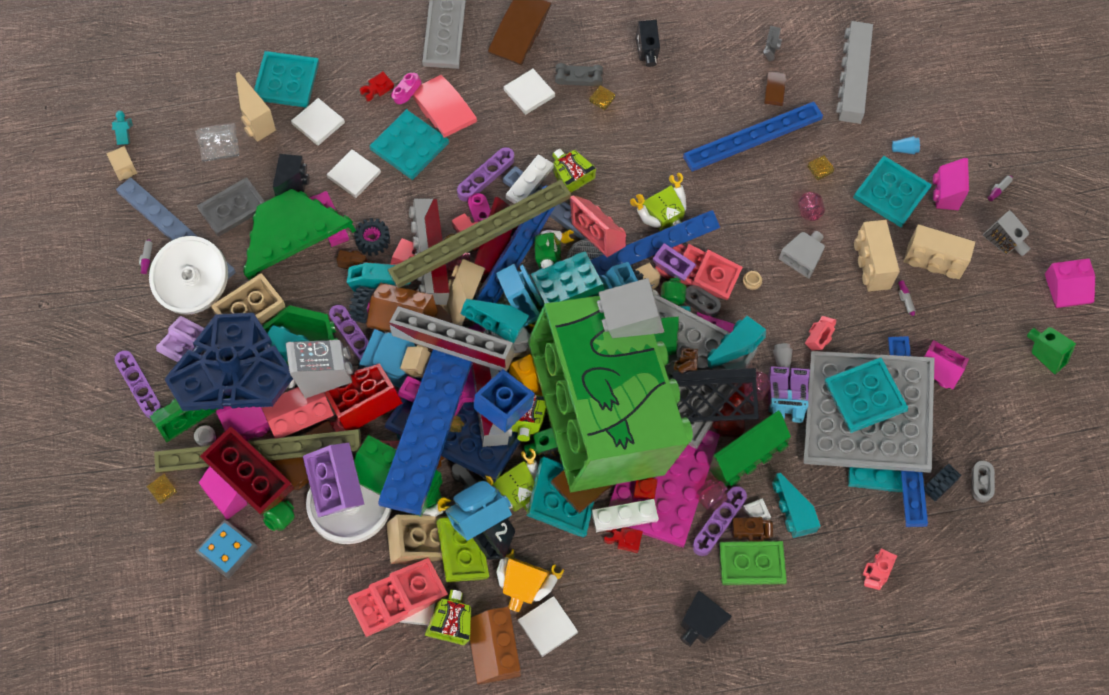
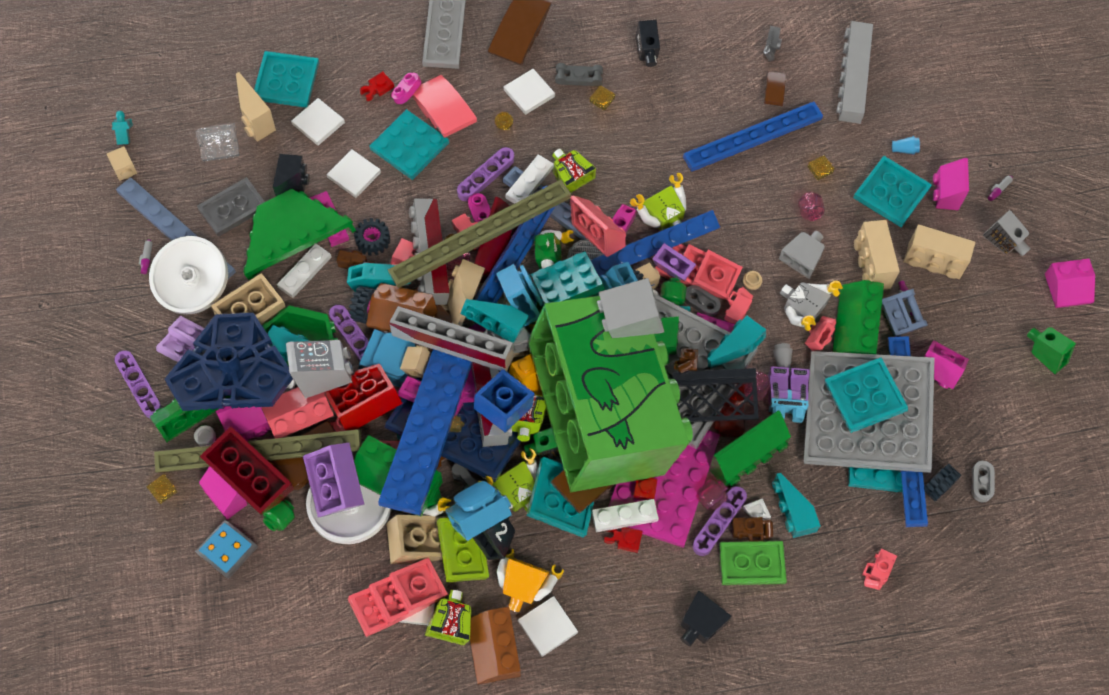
none -> white plate [277,244,331,298]
none -> clear yellow plate [495,112,513,130]
none -> dark pink leg [612,204,637,233]
none -> coral piece [724,287,753,324]
none -> torso [780,281,843,331]
none -> green slope [832,280,884,355]
none -> sand blue plate [882,289,928,337]

